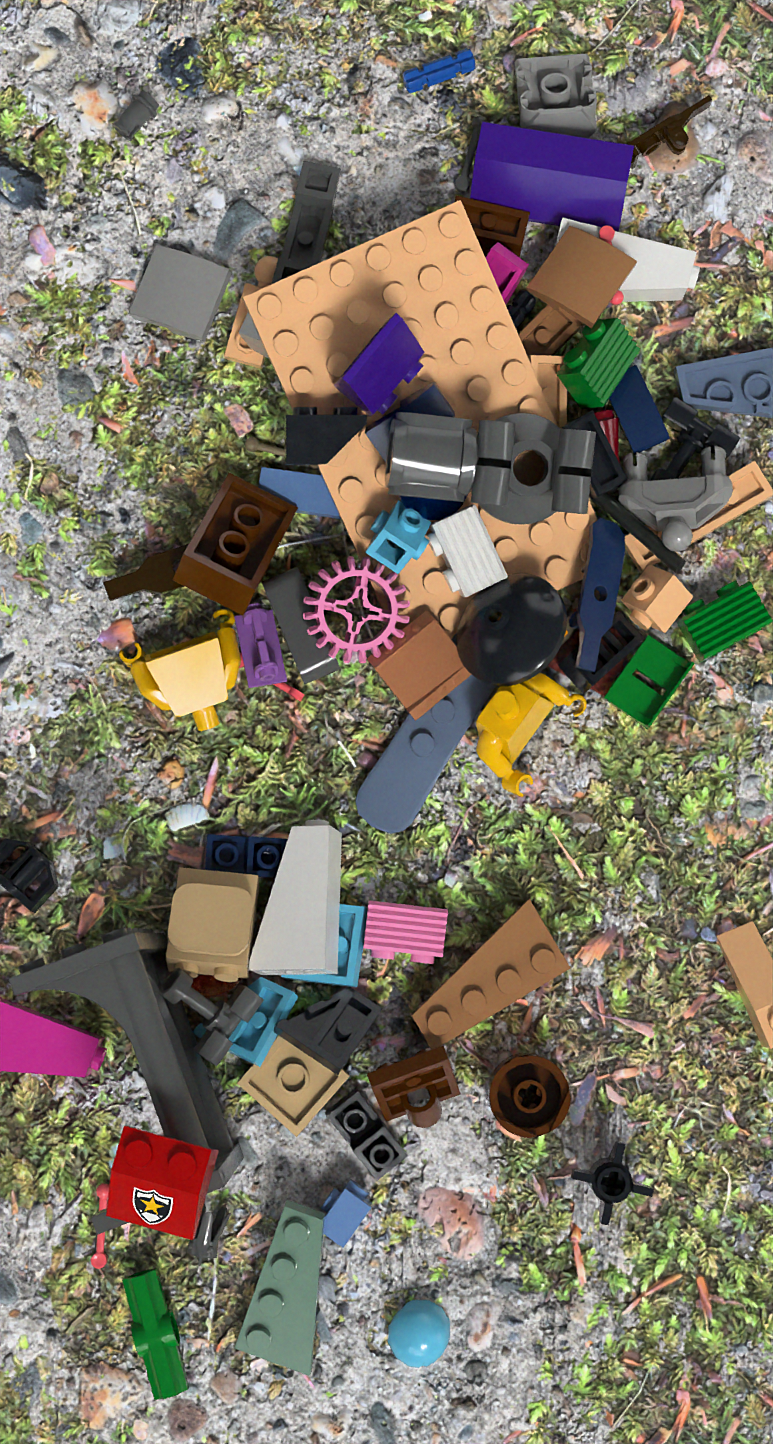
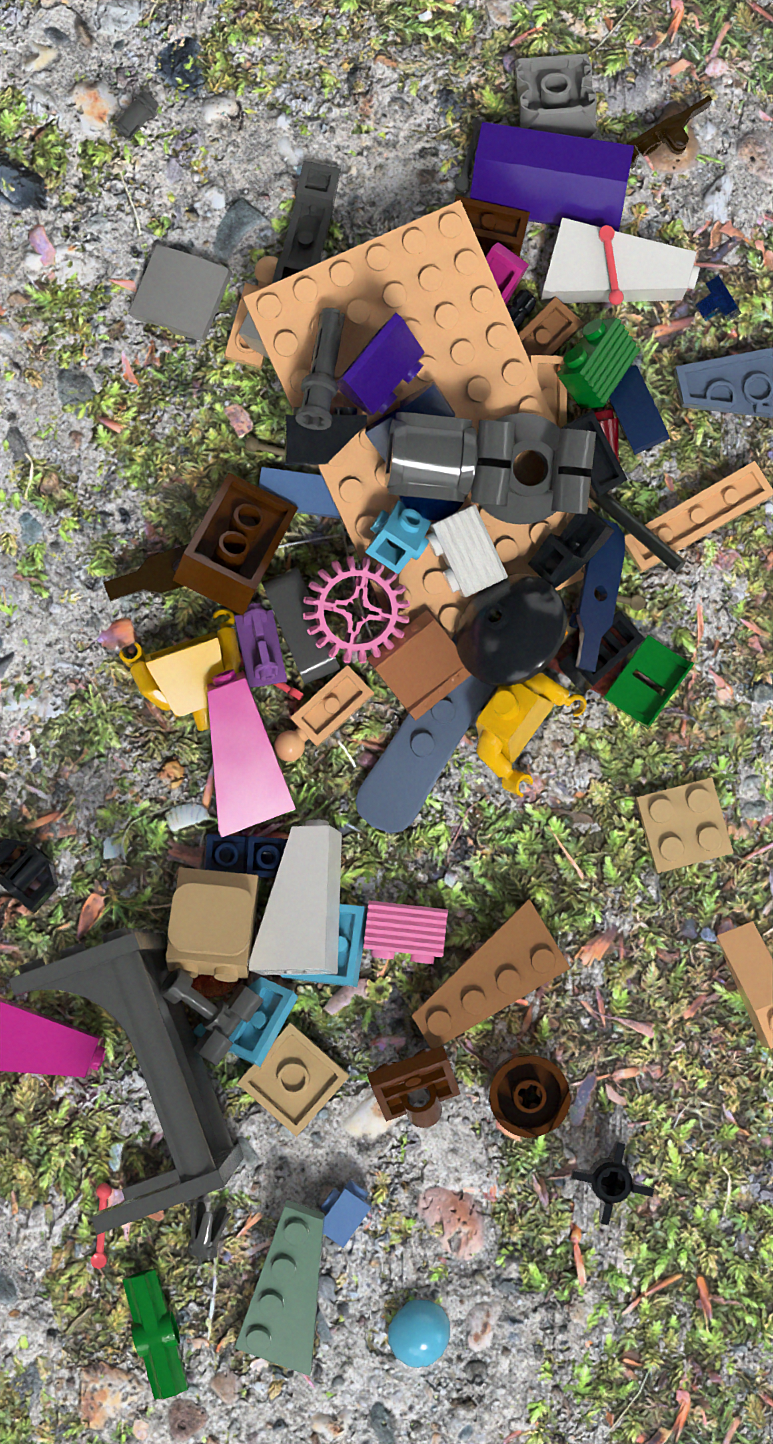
red slope [106,1126,219,1240] -> none
black wing [274,987,383,1075] -> none
black slope [325,1087,408,1181] -> none
blue axle [403,48,476,93] -> none
medium nougat slope [526,226,637,329] -> none
light grey connector [619,446,733,552] -> none
light nougat brick [621,564,693,633] -> none
black bar [650,397,741,481] -> none
green brick [677,580,773,663] -> none
none -> slope [207,669,296,837]
none -> light nougat plate [274,665,374,762]
none -> dark grey pin [295,308,345,430]
none -> black slope [528,507,615,588]
none -> tan plate [635,777,734,874]
none -> clear blue tile [695,275,742,321]

